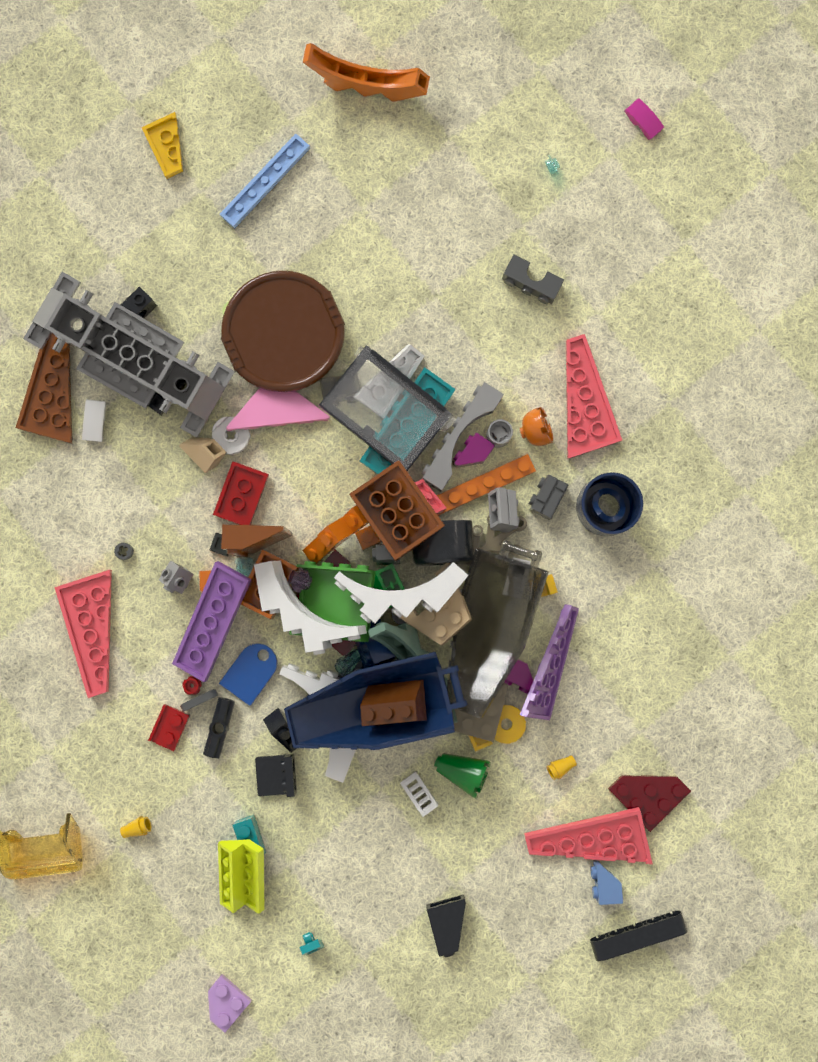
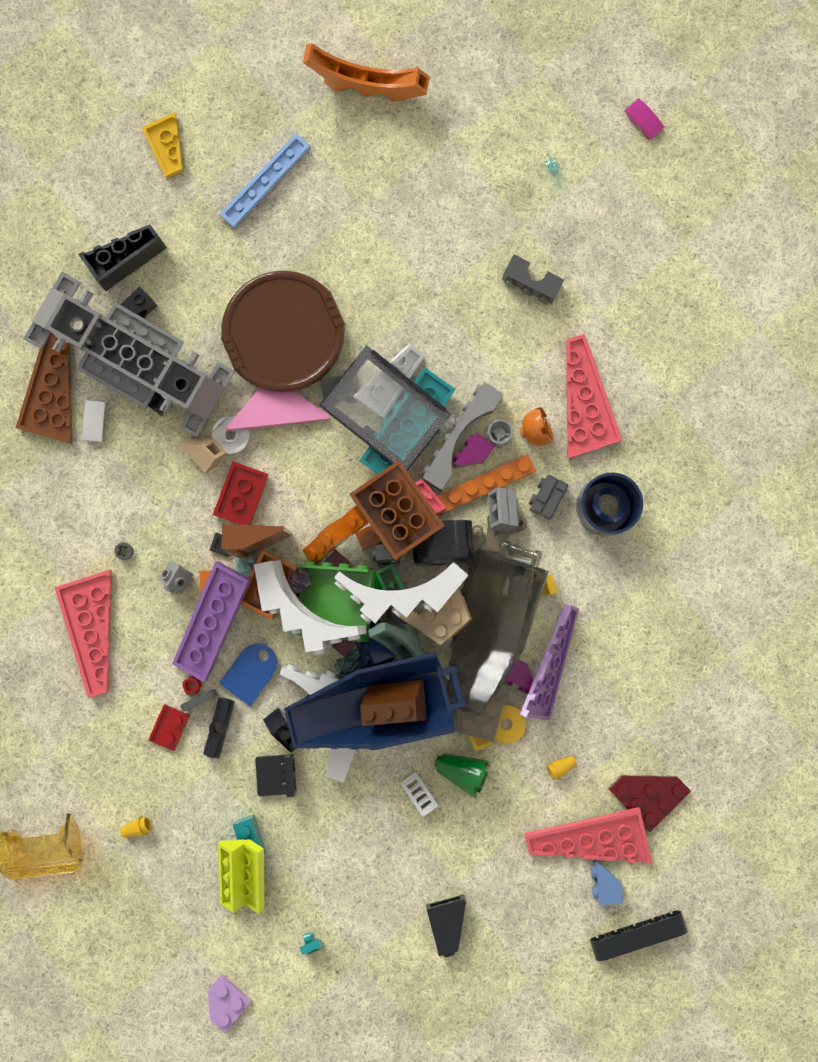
none -> black wedge [78,224,167,291]

